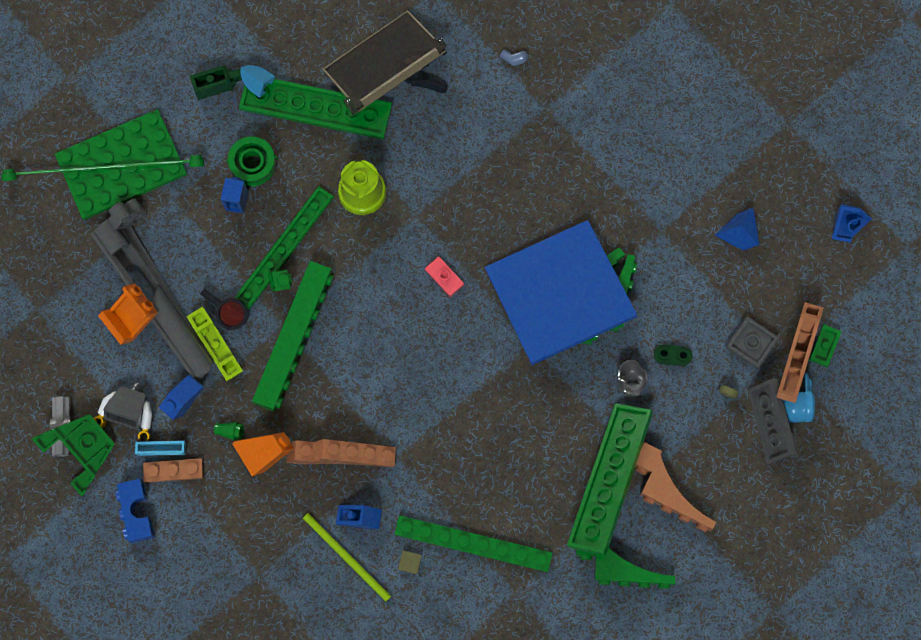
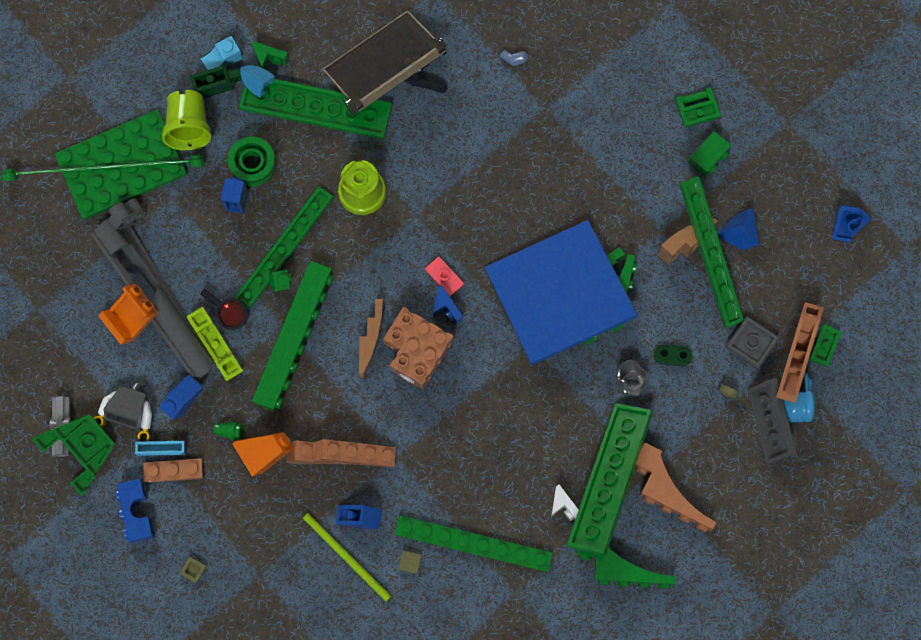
none -> lime piece [162,90,211,150]
none -> olive tile [179,556,207,584]
none -> medium azure arch [201,36,243,70]
none -> green slope [252,41,289,69]
none -> medium nougat slope [359,299,384,378]
none -> nougat piece [383,307,454,392]
none -> blue slope [433,285,463,325]
none -> white slope [551,485,579,521]
none -> medium nougat slope [658,219,718,265]
none -> green plate [674,87,721,128]
none -> green plate [679,176,744,328]
none -> green brick [688,131,731,177]

